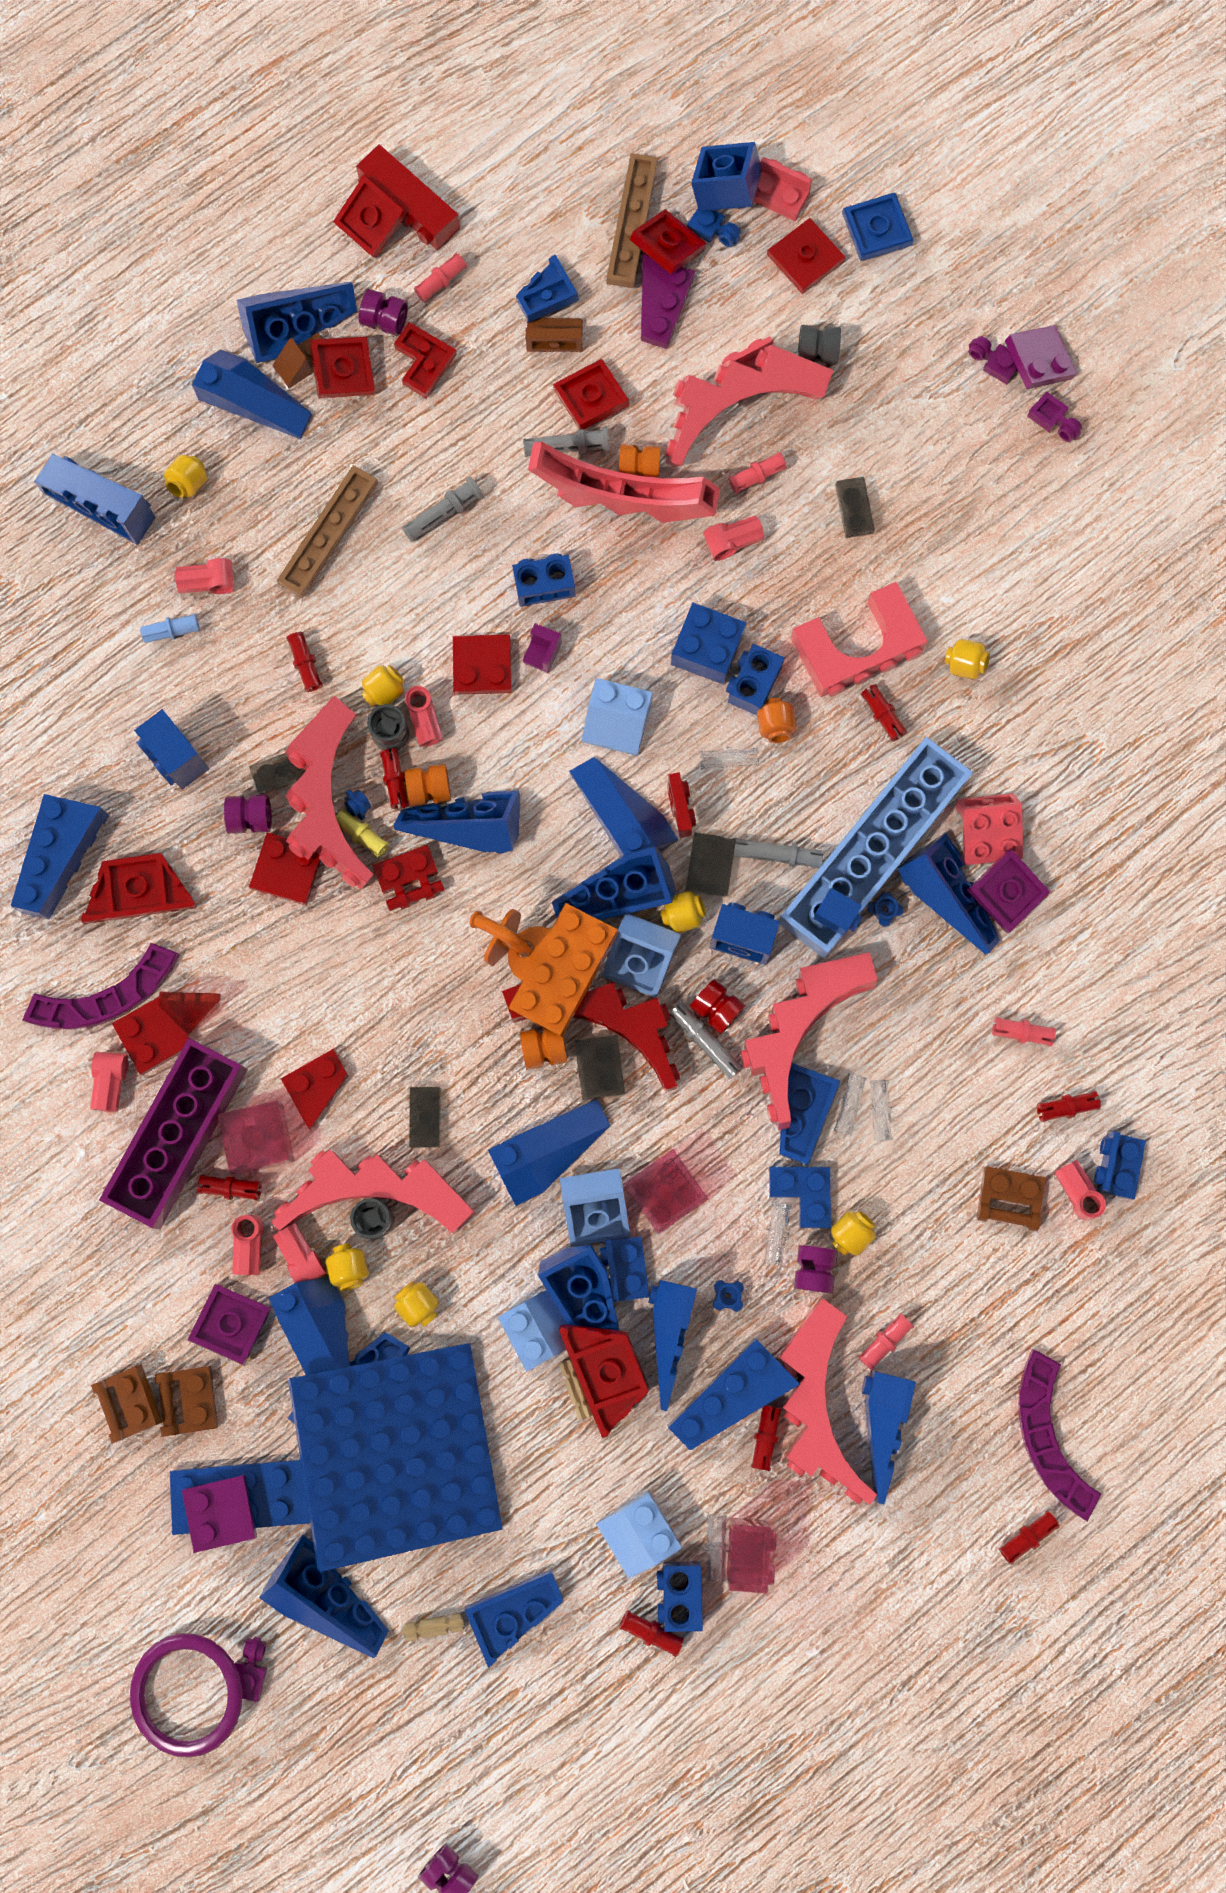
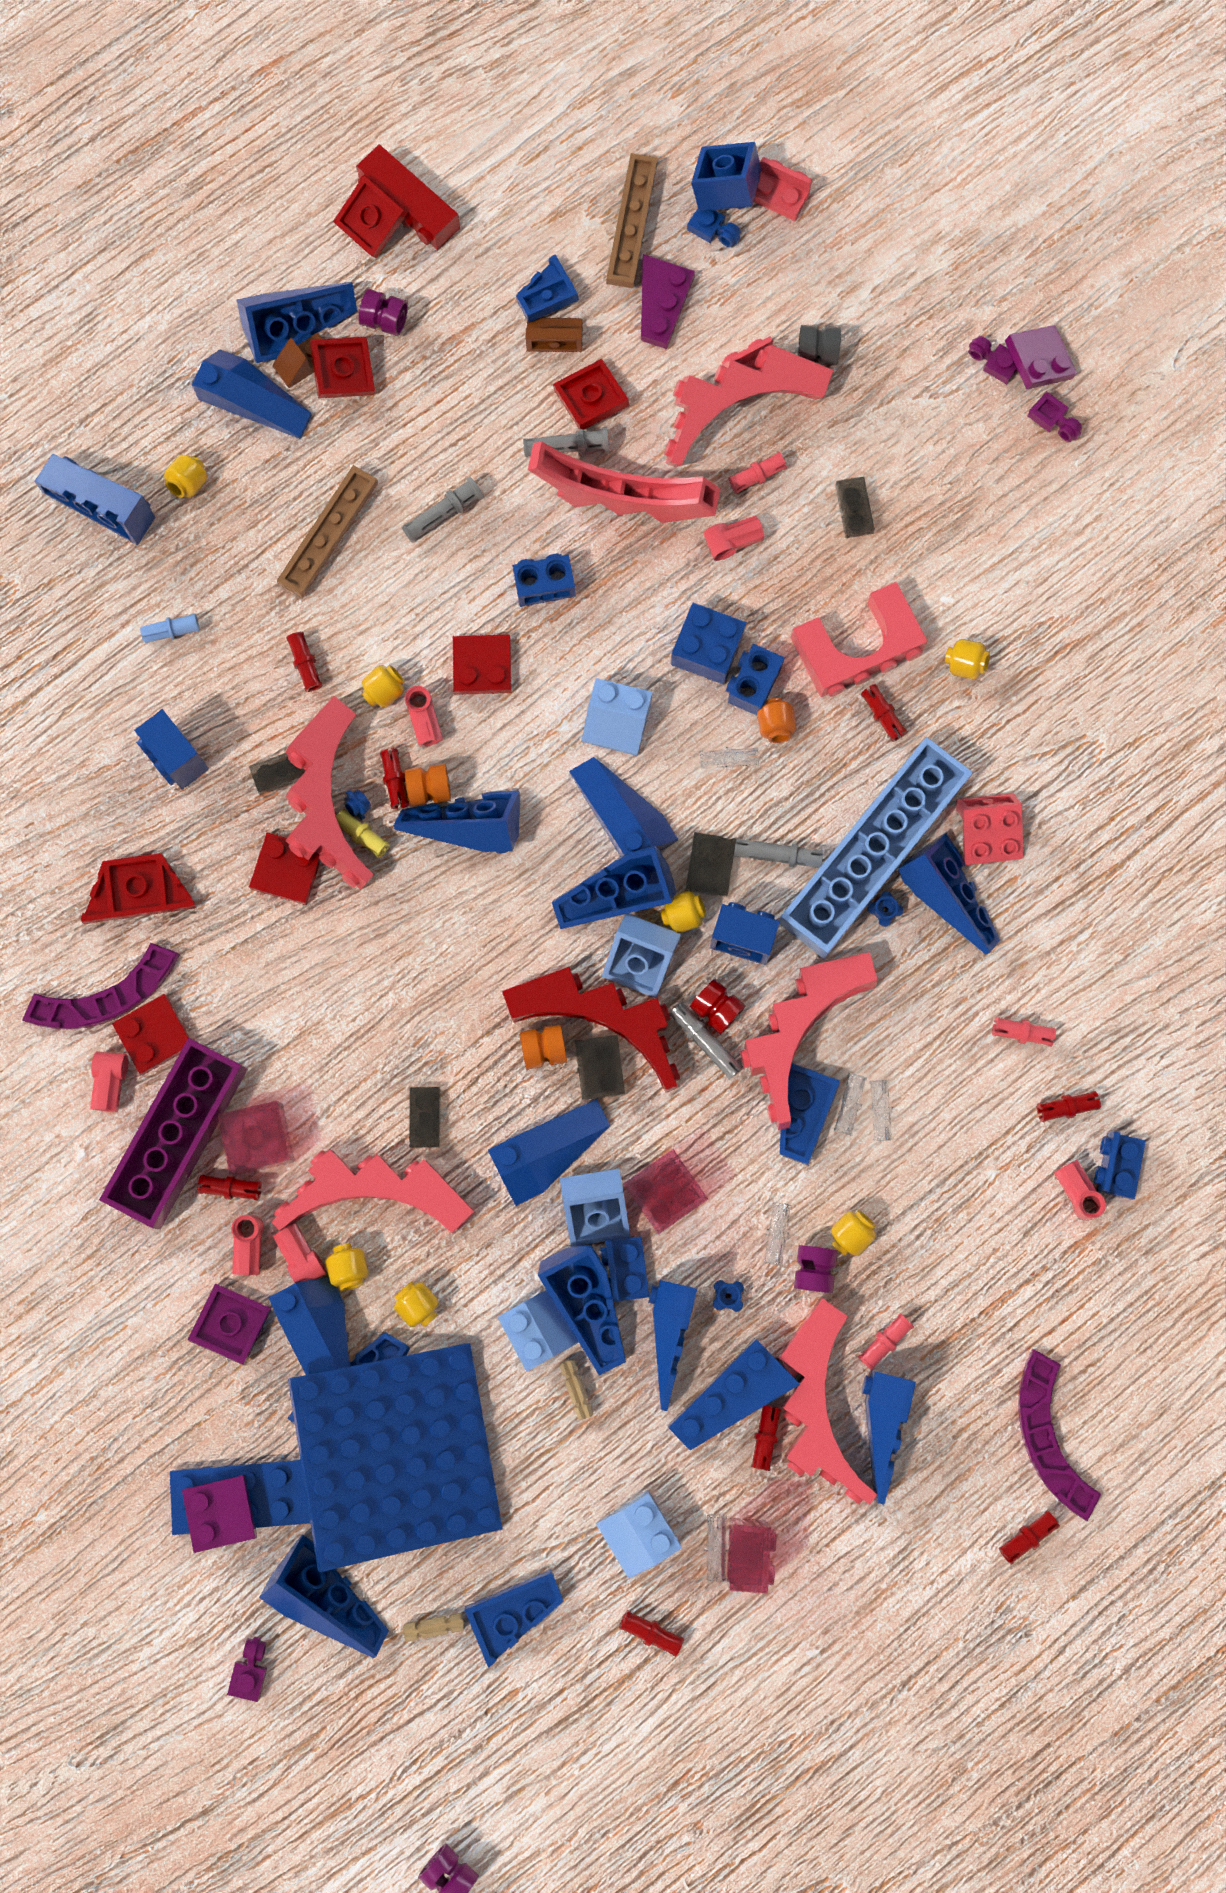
blue wedge [11,794,109,920] -> none
dark orange plate [91,1364,163,1444] -> none
magenta wedge [130,1633,243,1758] -> none
dark orange plate [155,1366,218,1437] -> none
clear red slope [159,992,221,1035] -> none
coral piece [175,558,234,594] -> none
magenta wheel [224,795,272,834] -> none
red wing [280,1049,349,1129] -> none
dark grey wheel [350,1198,395,1240] -> none
dark grey wheel [367,704,410,752] -> none
red plate [373,845,445,911] -> none
red plate [394,322,457,399] -> none
coral pin [413,253,467,303] -> none
orange plate [469,903,619,1037] -> none
magenta panel [523,623,562,673] -> none
red wing [558,1324,650,1438] -> none
orange wheel [619,444,660,478] -> none
red plate [629,209,707,275] -> none
blue brick [657,1561,703,1632] -> none
red plate [667,772,696,838] -> none
red plate [767,218,846,294] -> none
blue plate [769,1167,831,1228] -> none
blue brick [813,888,863,937] -> none
blue plate [842,192,914,262] -> none
magenta plate [967,849,1050,933] -> none
dark orange plate [977,1166,1046,1231] -> none

